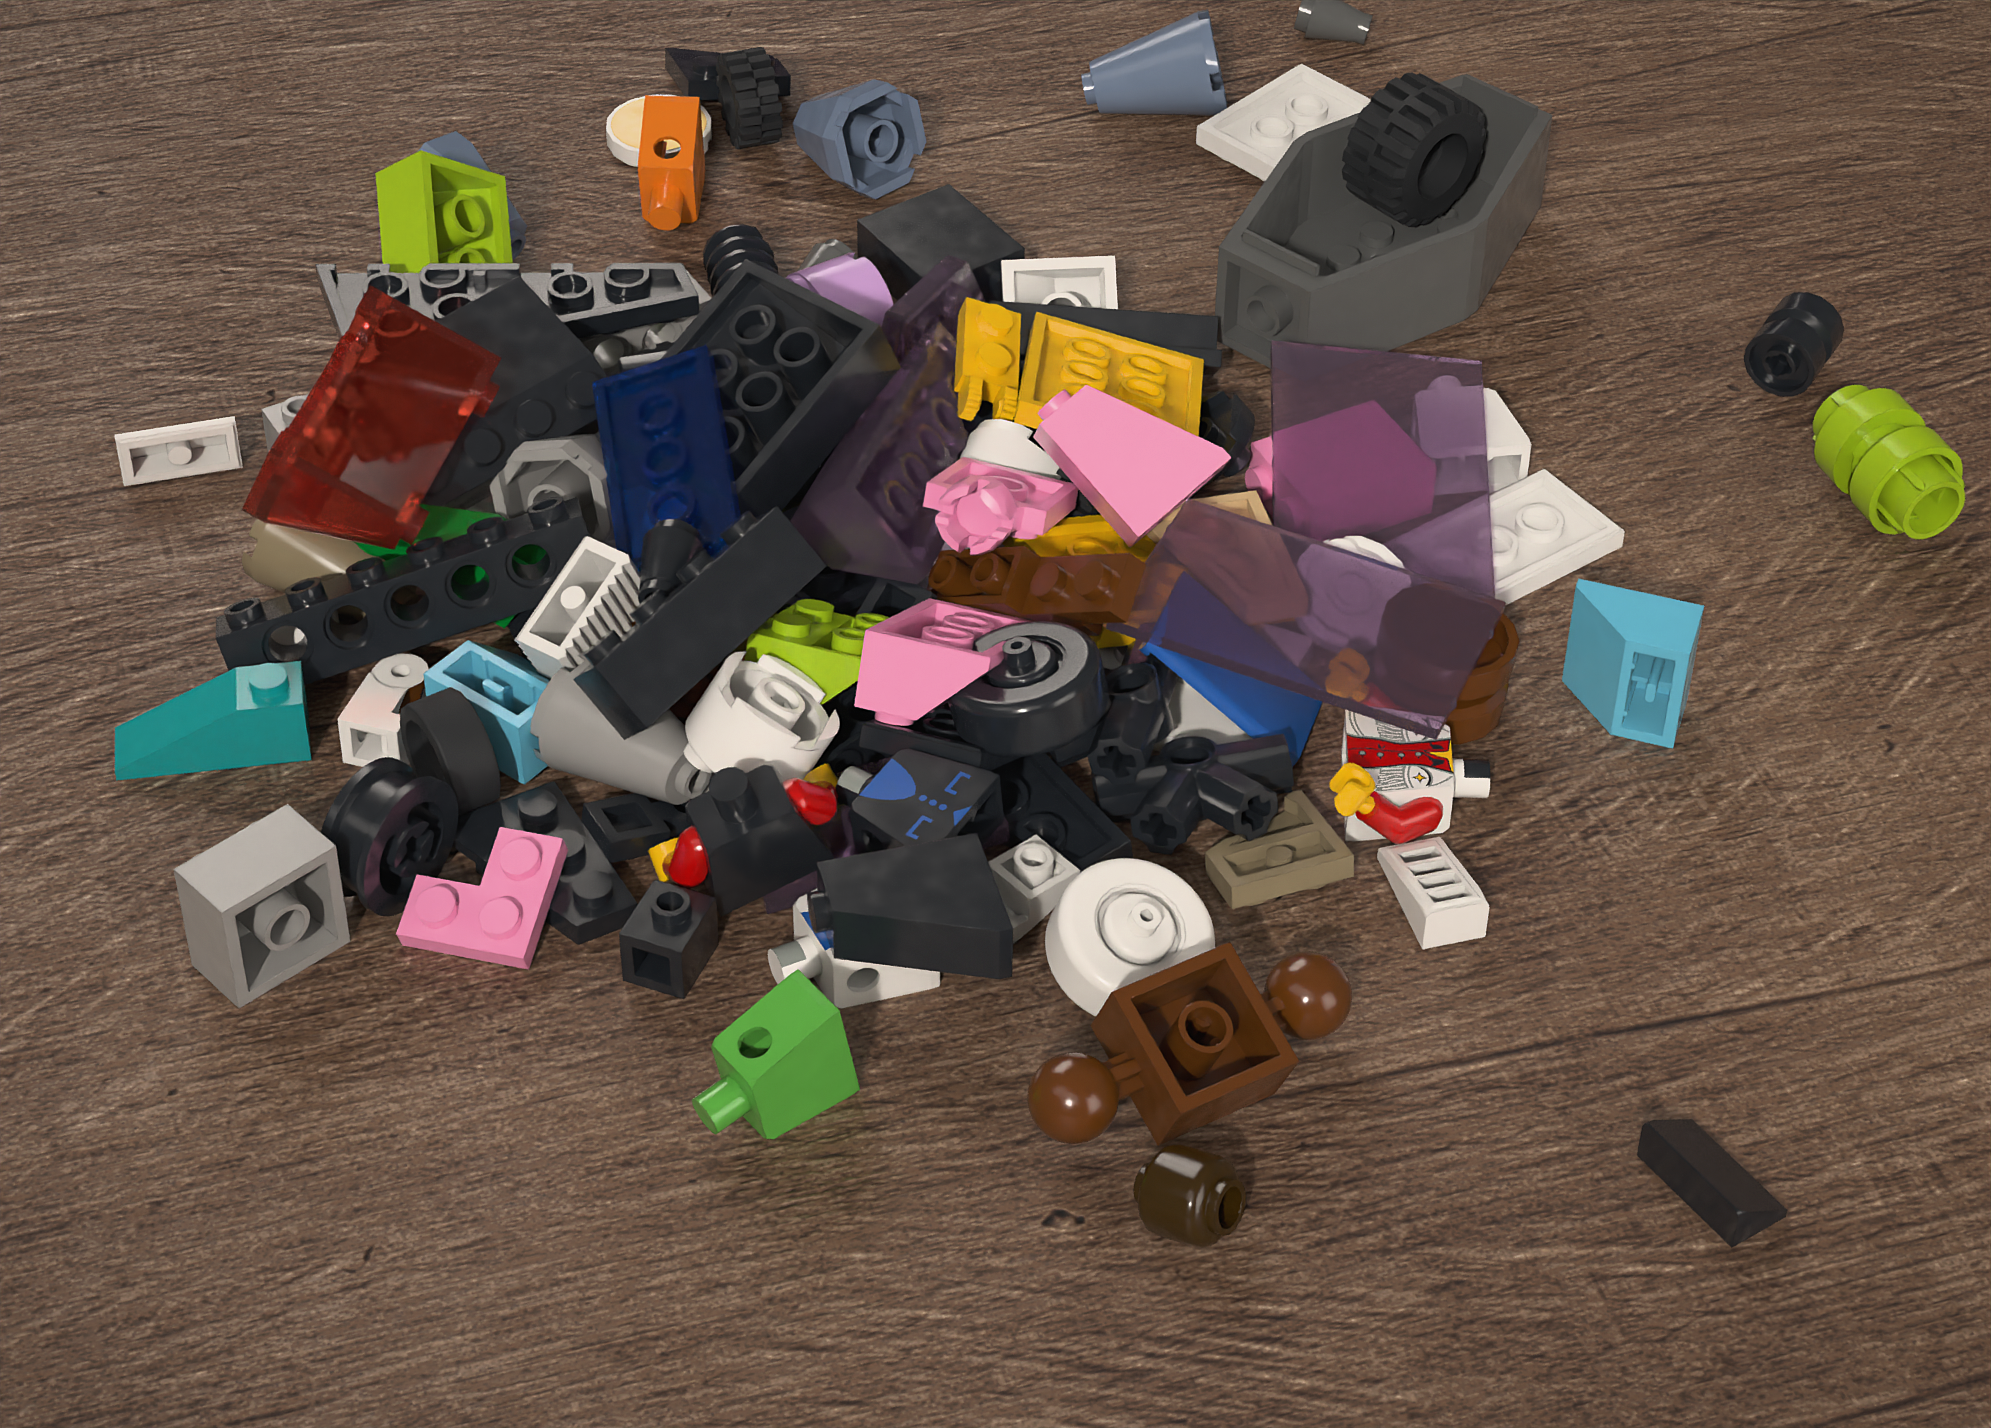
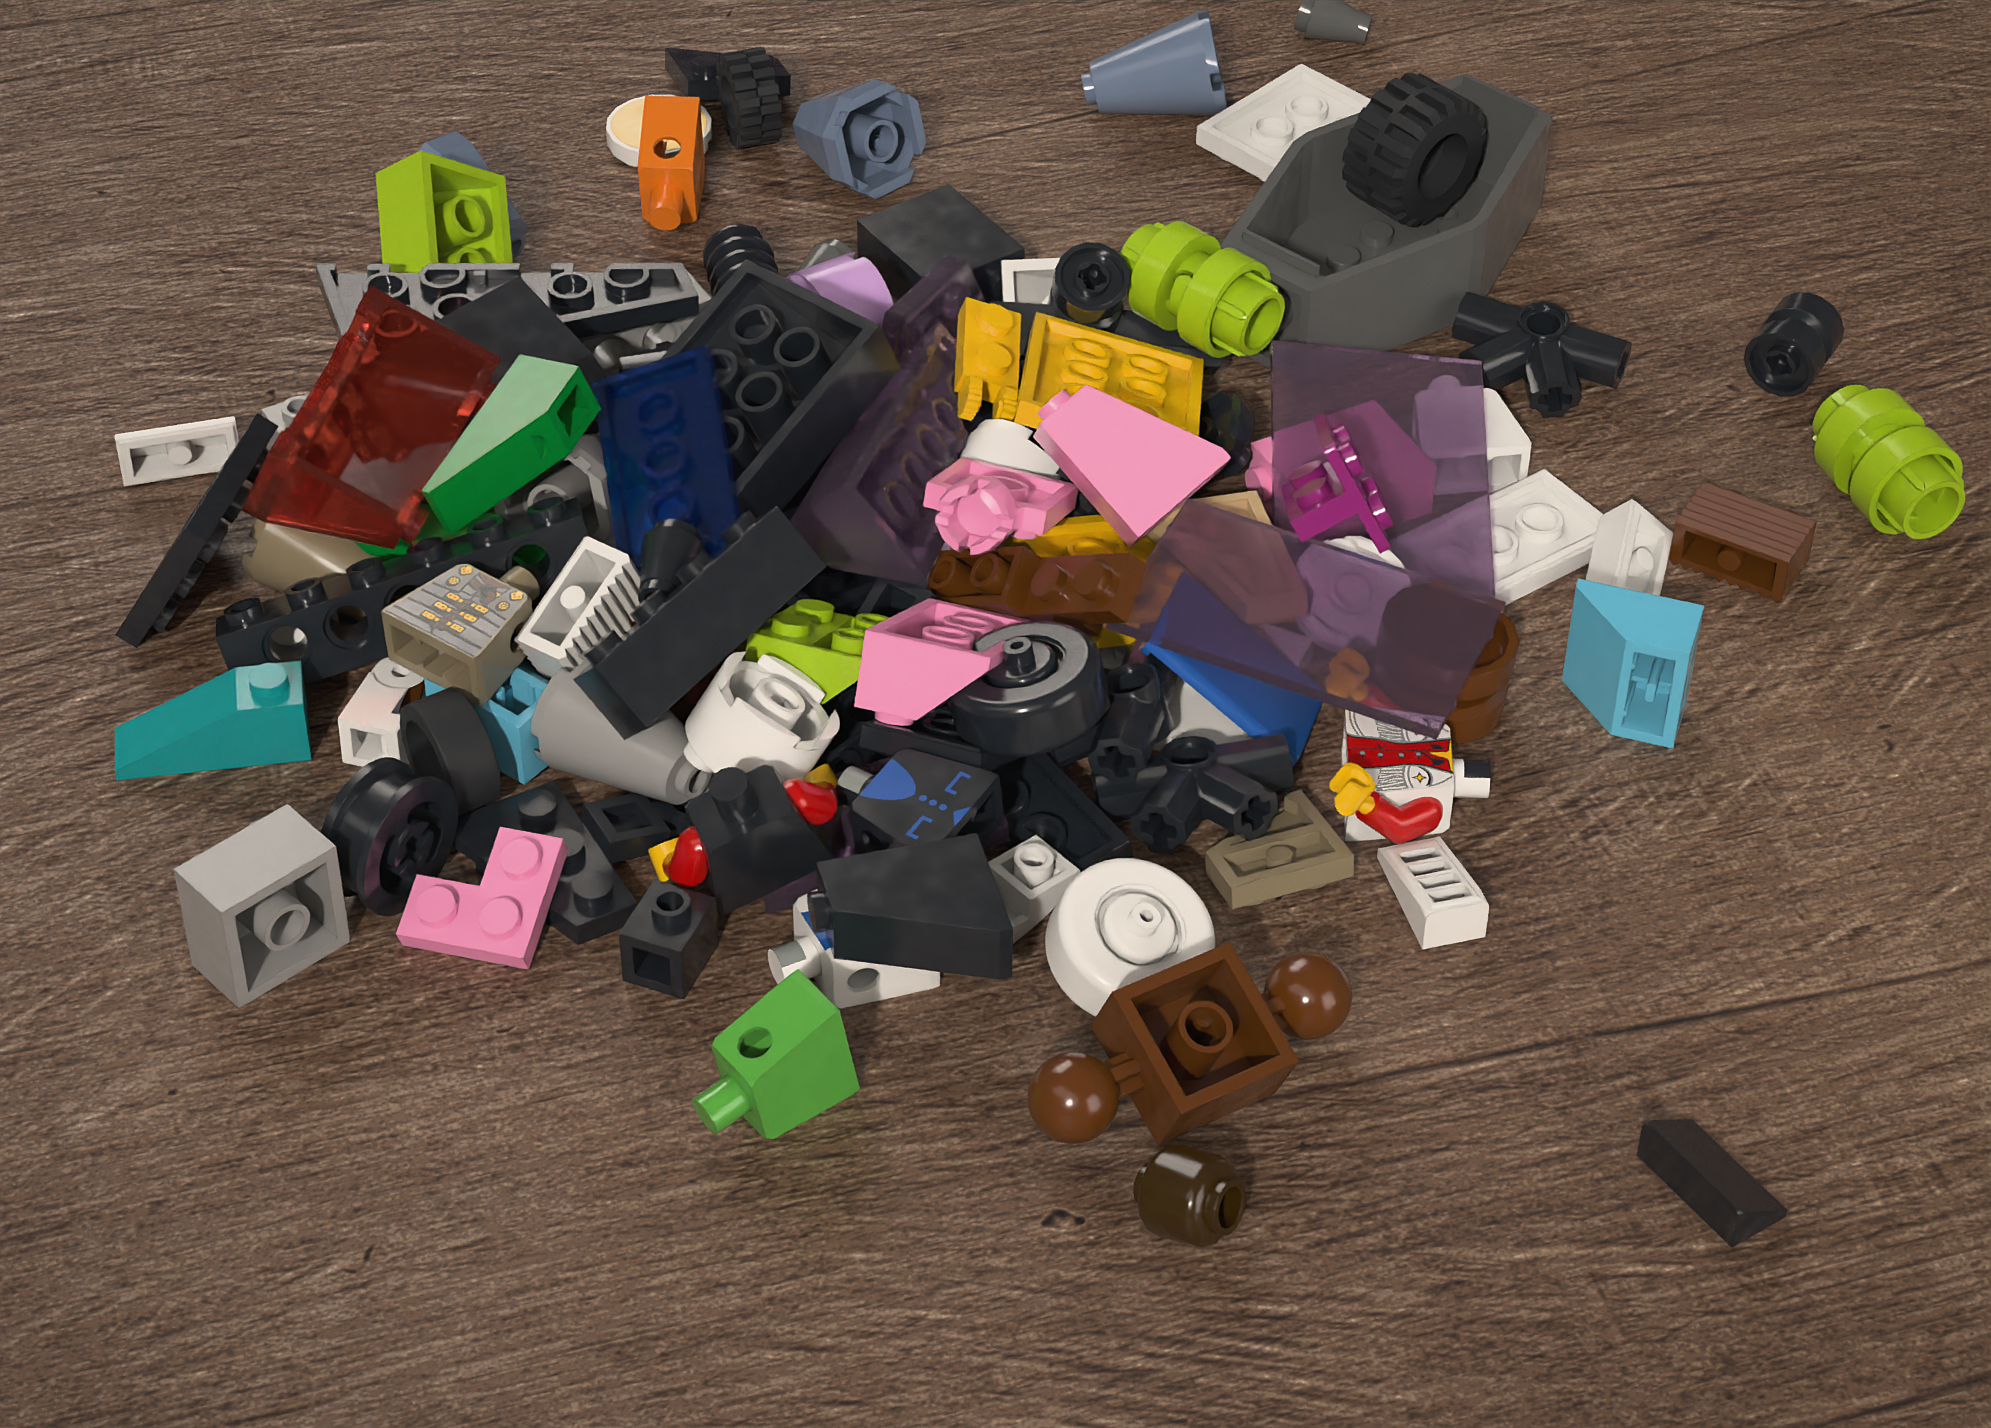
none -> black plate [115,413,279,648]
none -> torso [381,564,540,707]
none -> green slope [421,354,601,534]
none -> black wheel [1048,242,1130,333]
none -> lime piece [1120,221,1285,358]
none -> magenta bracket [1281,412,1394,554]
none -> black piece [1452,292,1632,418]
none -> white slope [1586,499,1673,596]
none -> reddish brown brick [1669,481,1817,602]

